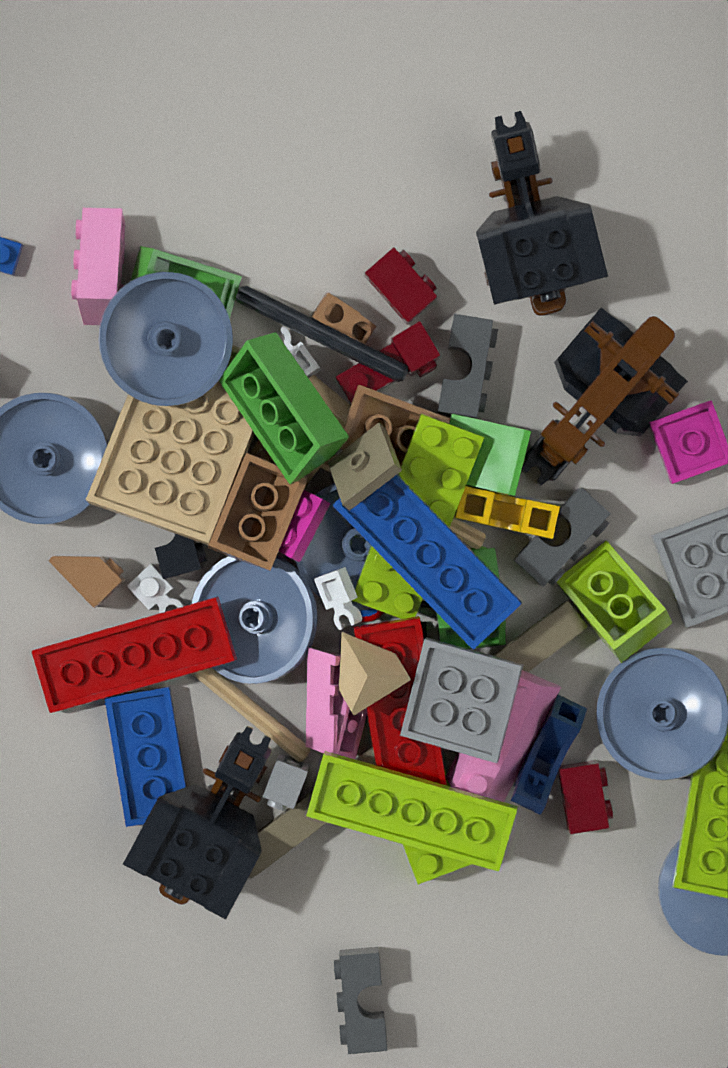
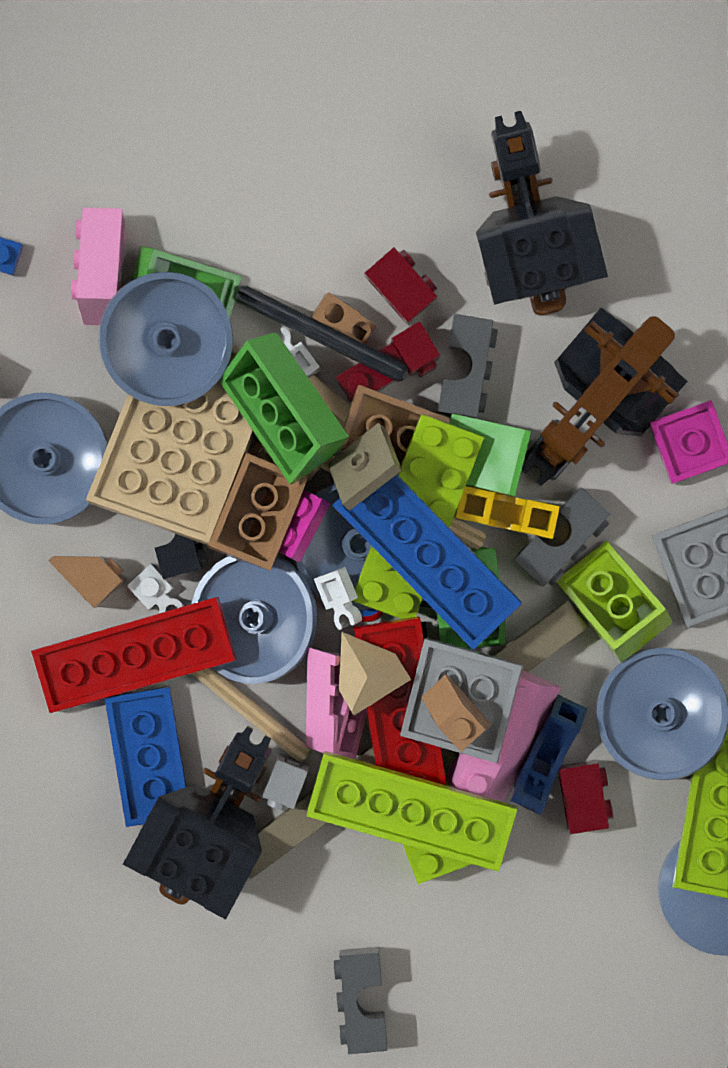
none -> medium nougat slope [421,674,492,752]

